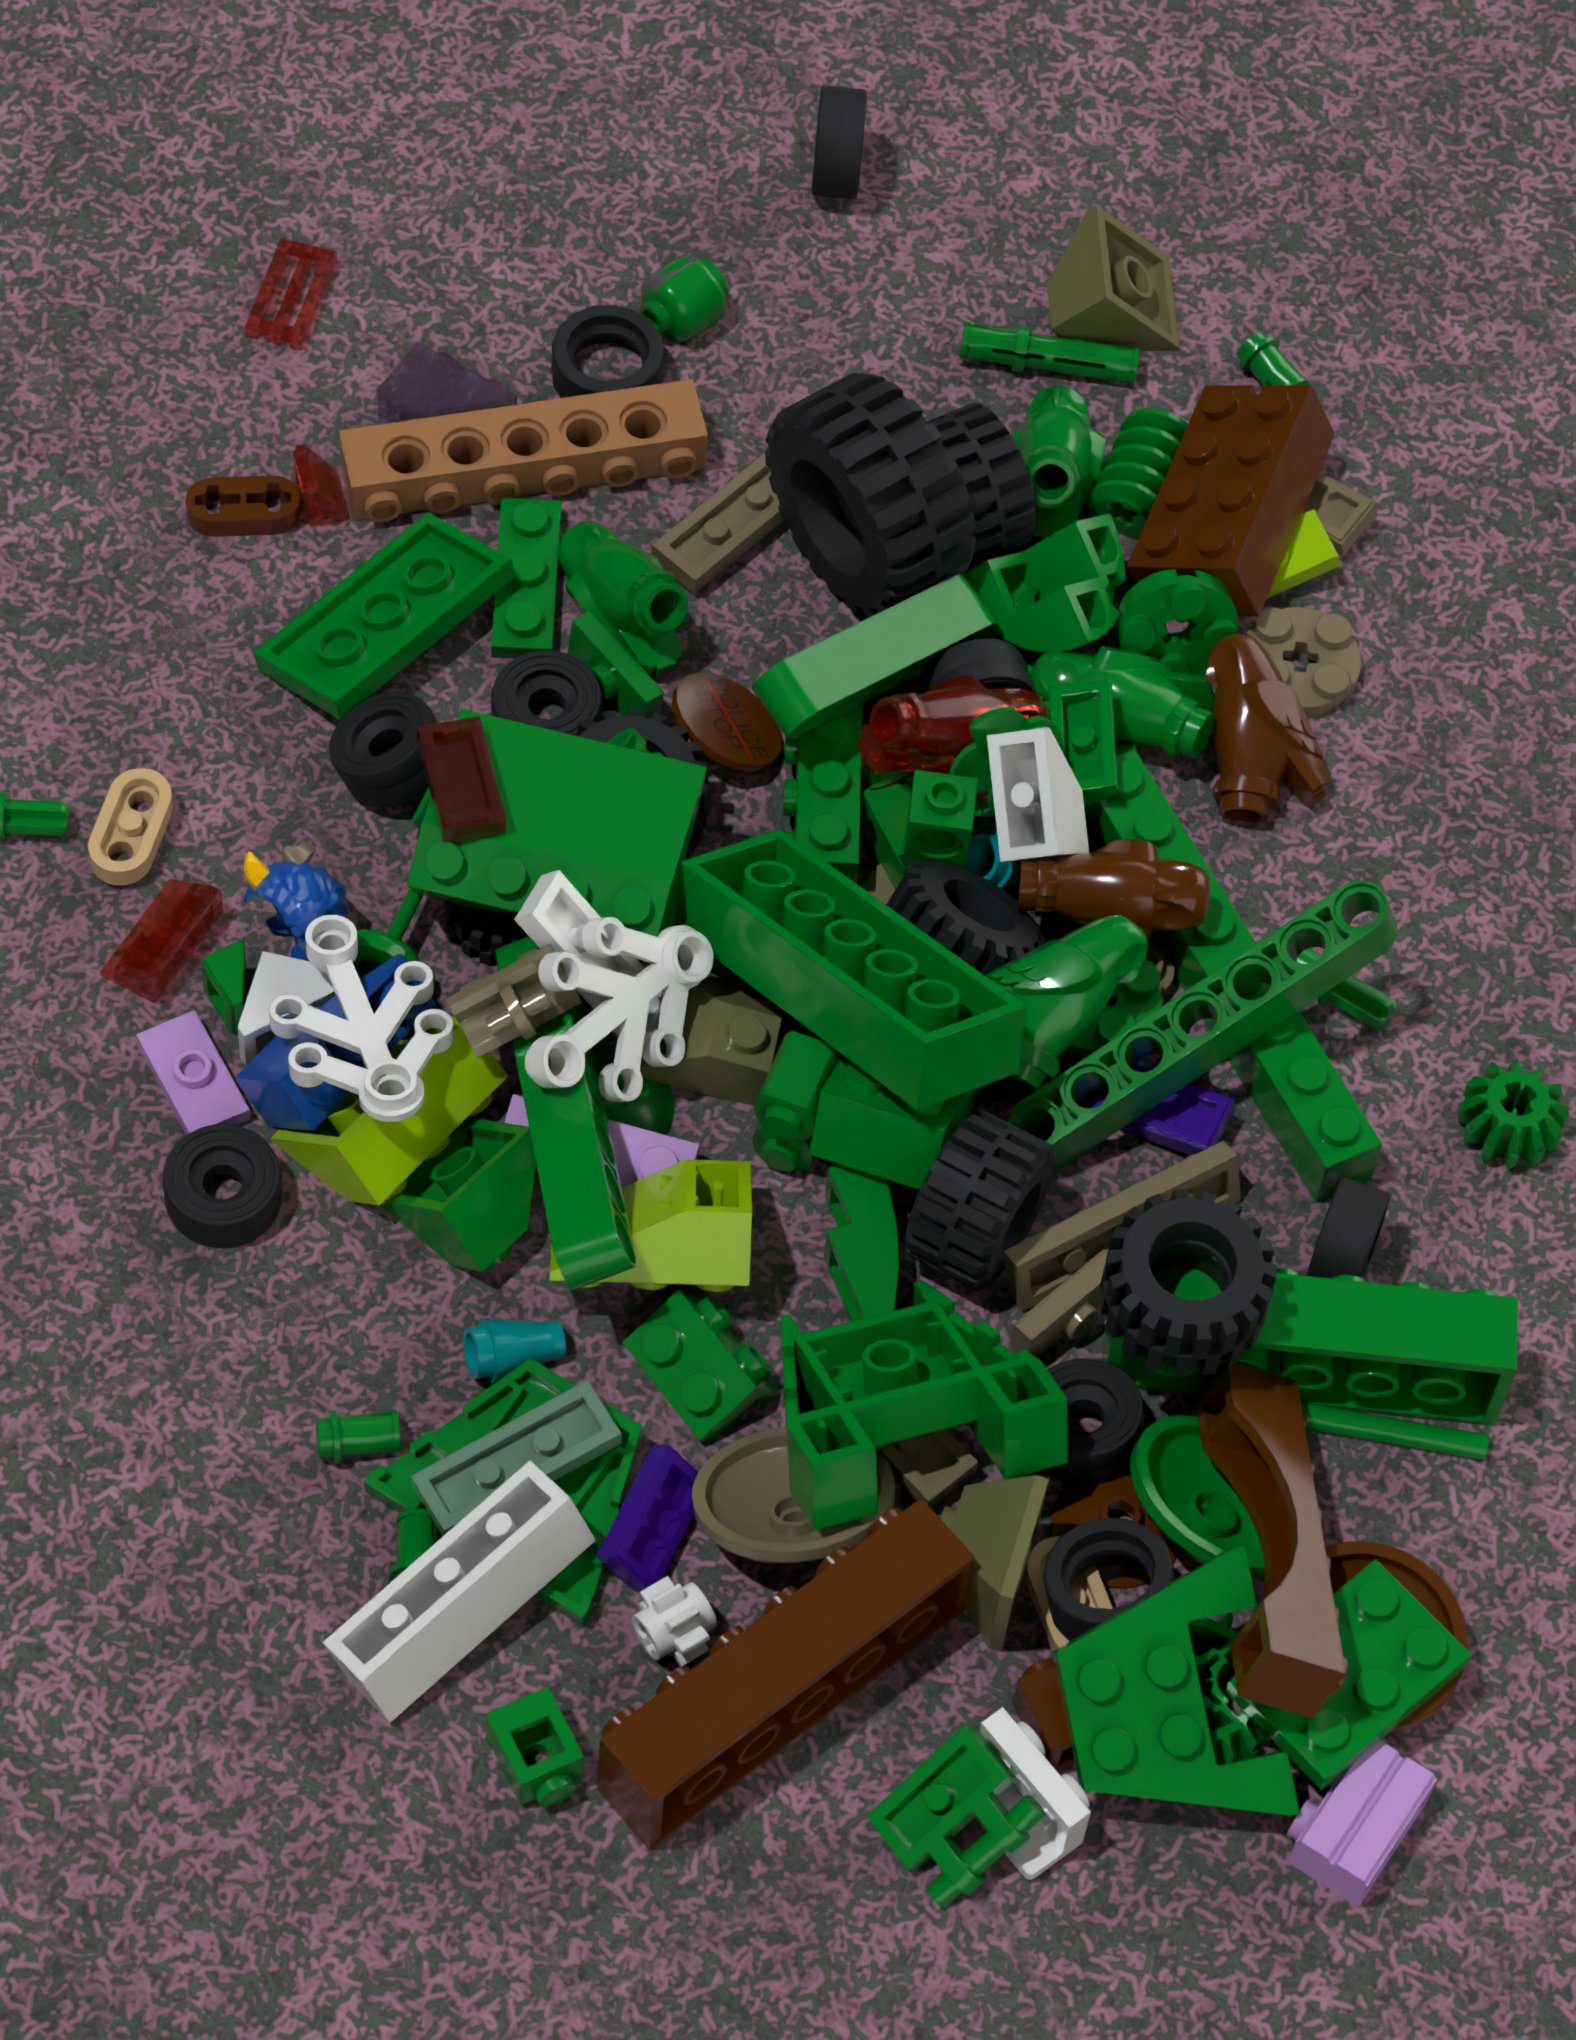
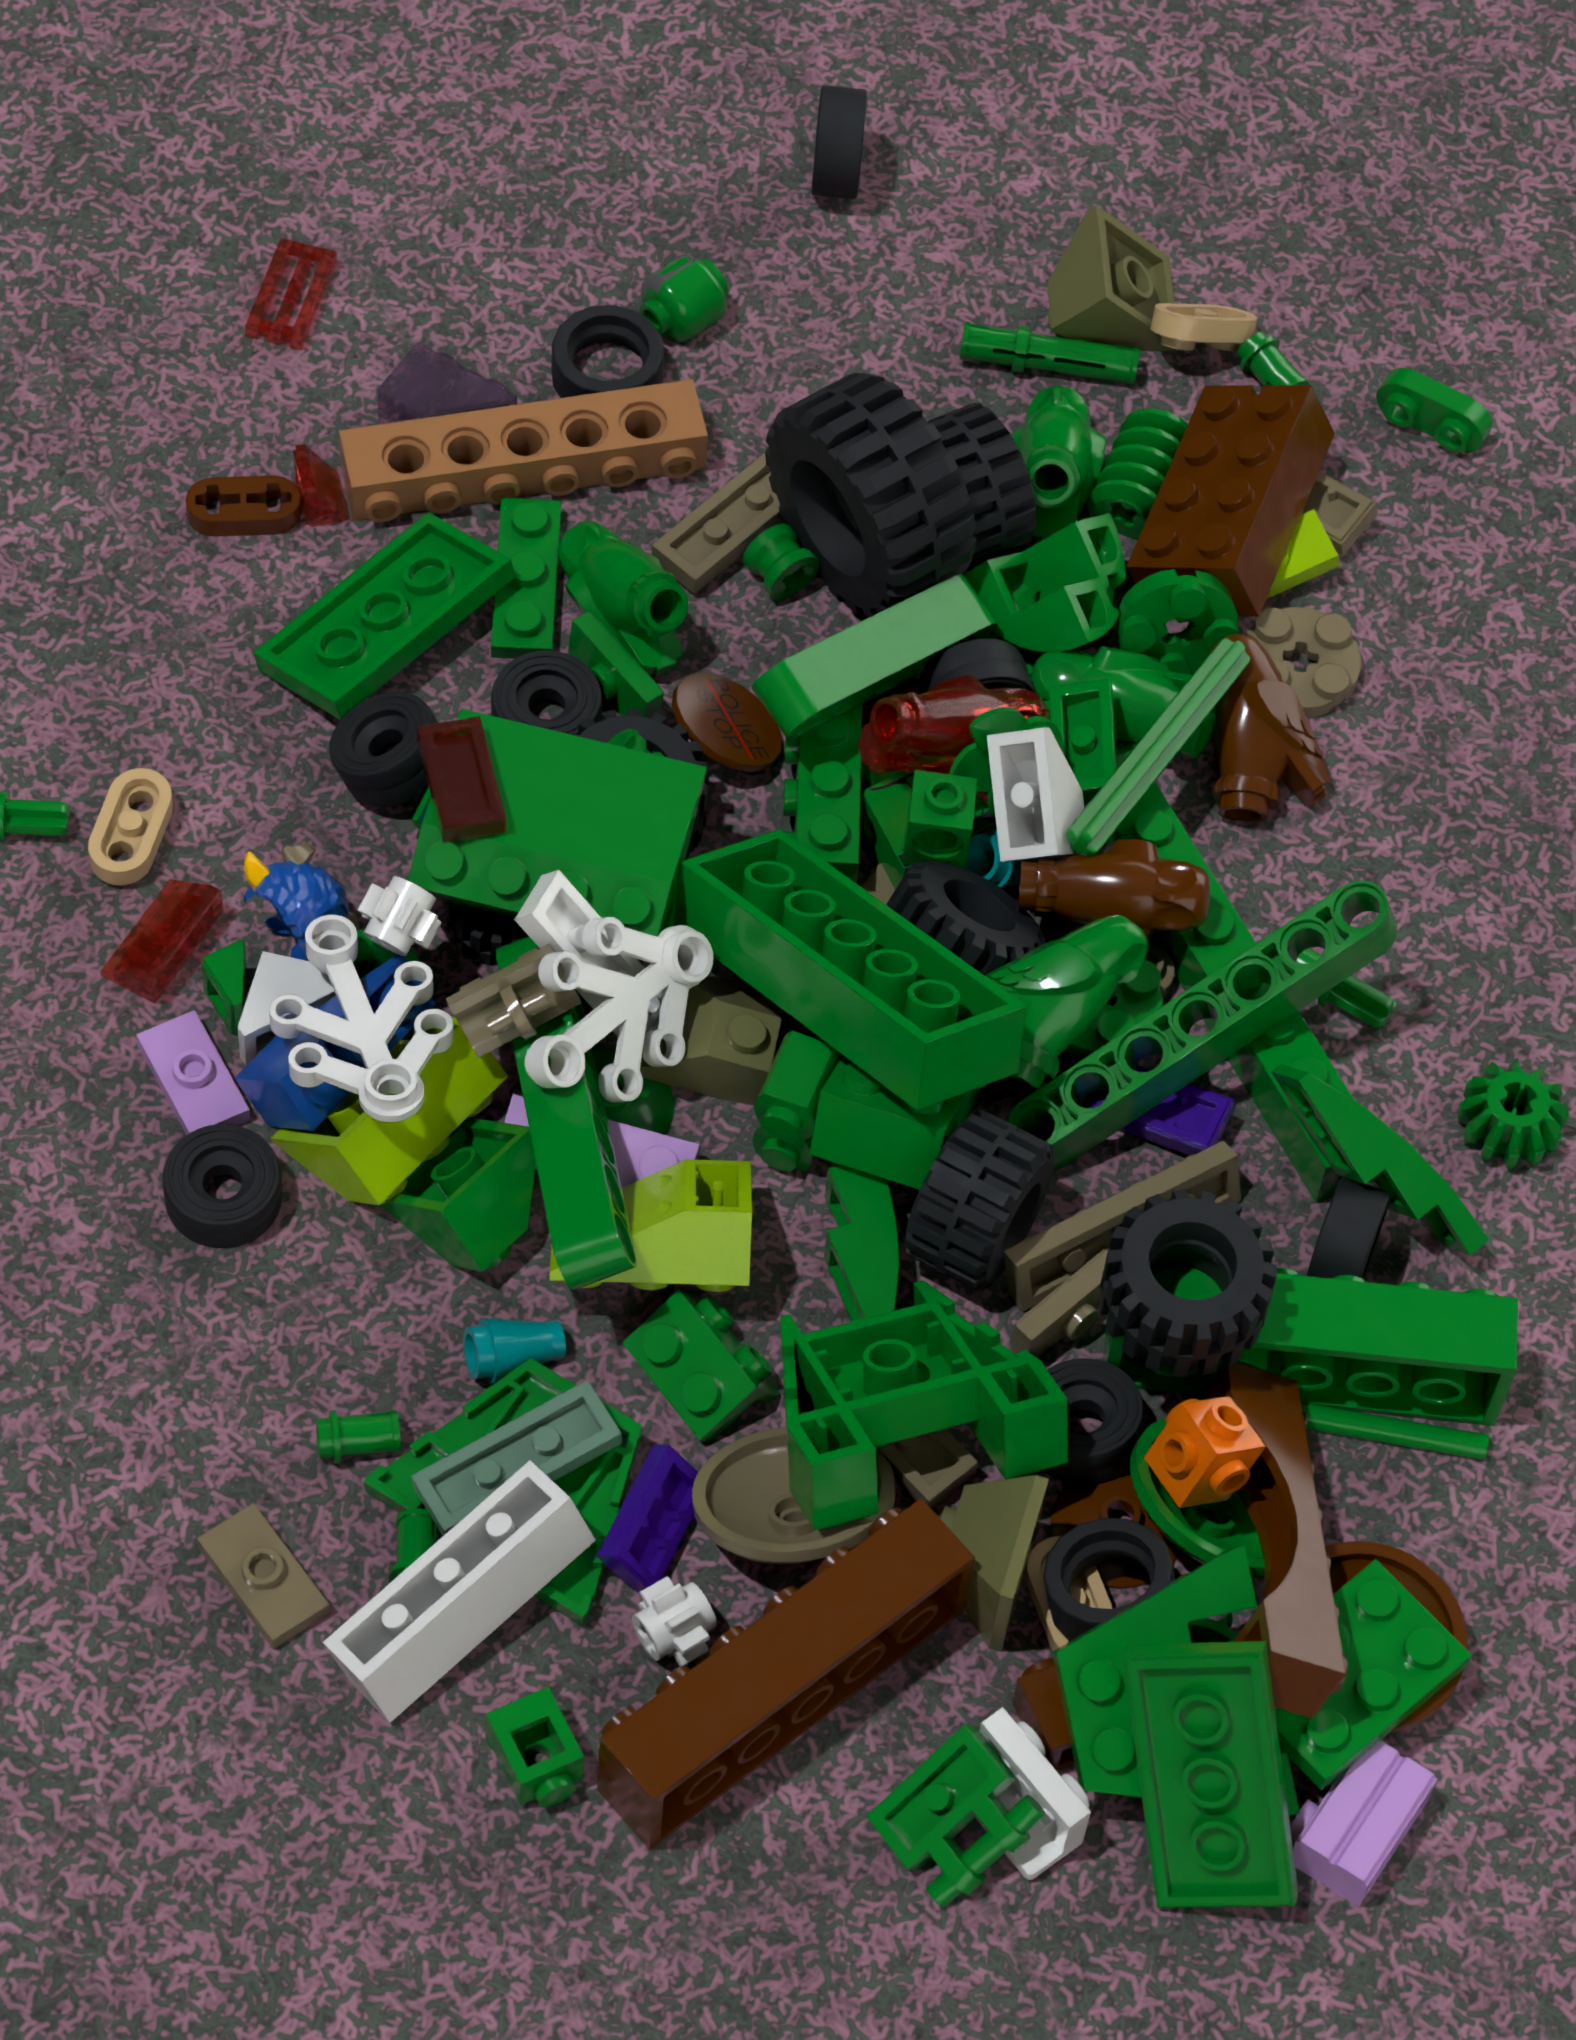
none -> dark tan plate [197,1503,330,1649]
none -> white gear [357,876,442,956]
none -> green wheel [743,523,820,601]
none -> green axle [1066,638,1250,857]
none -> green tile [1123,1641,1298,1908]
none -> orange brick [1144,1396,1266,1508]
none -> tan plate [1150,303,1257,351]
none -> green slope [1271,1064,1490,1255]
none -> green plate [1376,368,1492,453]

